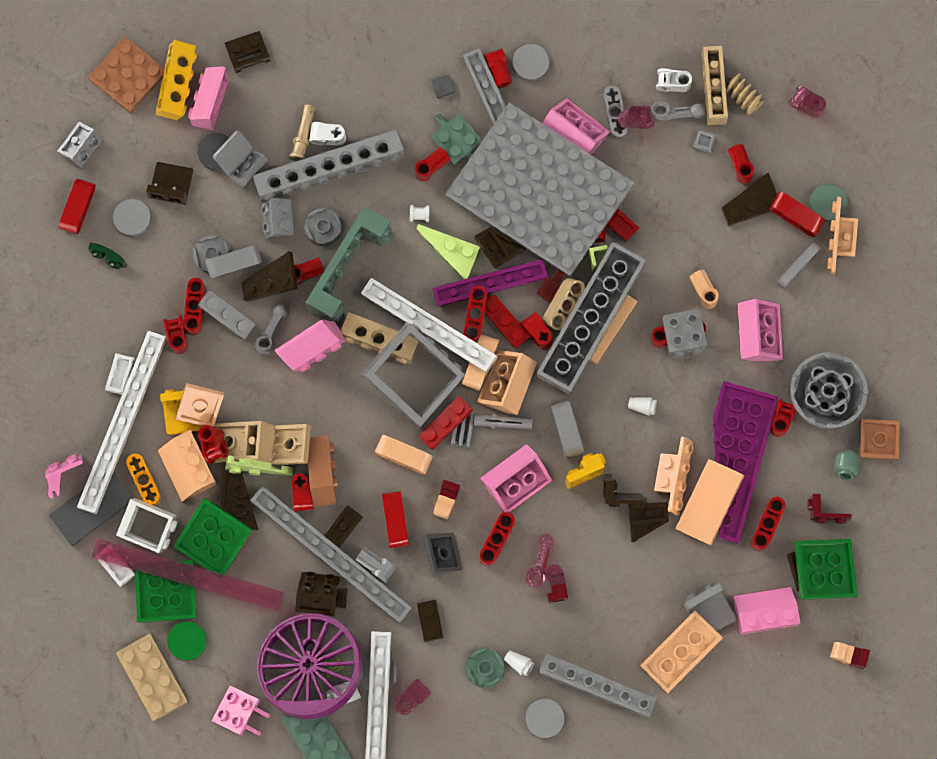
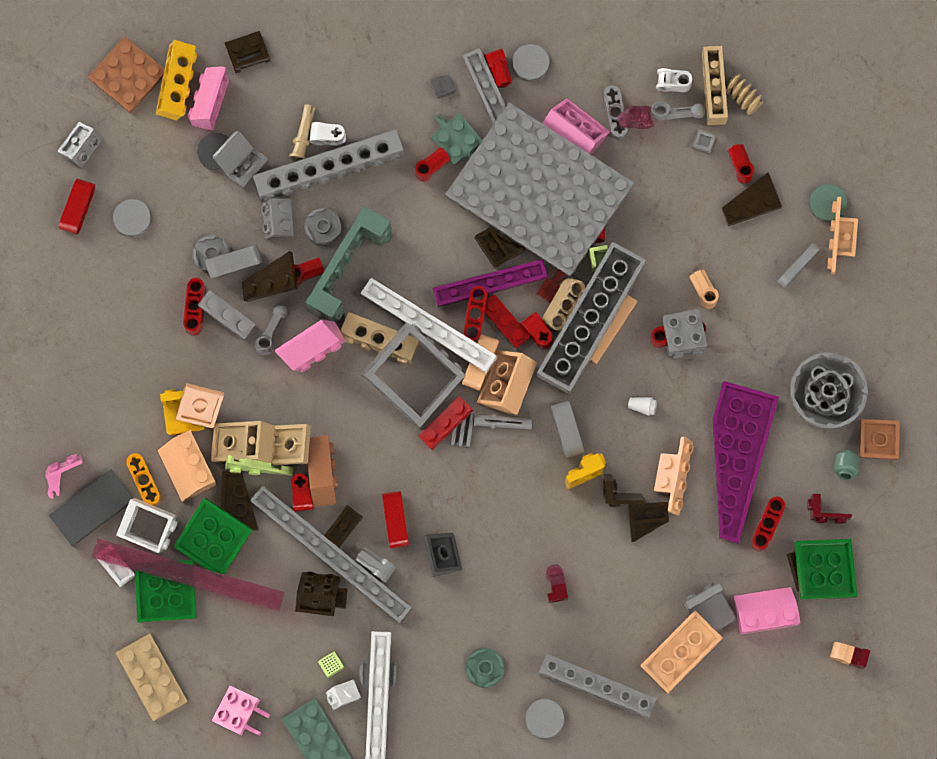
white plate [77,331,167,514] -> none
dark green slope [88,242,127,269] -> none
white plate [105,353,135,395] -> none
dark brown bracket [146,162,193,205] -> none
red piece [163,315,188,354] -> none
green tile [167,621,207,661] -> none
red piece [198,425,228,464] -> none
magenta piece [257,613,363,719] -> none
light nougat beam [374,435,433,475] -> none
clear pink piece [395,678,432,715] -> none
white bush [410,205,430,222] -> none
yellowish green wing [416,224,480,280] -> none
dark brown plate [417,600,444,642] -> none
leg [433,480,460,520] -> none
red beam [479,512,515,566] -> none
bright pink slope [480,444,553,513] -> none
white cone [504,650,535,676] -> none
clear pink piece [525,534,554,588] -> none
red plate [607,209,639,242] -> none
light nougat tile [675,459,744,546] -> none
bright pink slope [738,299,783,361] -> none
red beam [769,192,825,237] -> none
red piece [770,398,796,437] -> none
clear pink piece [788,86,826,118] -> none

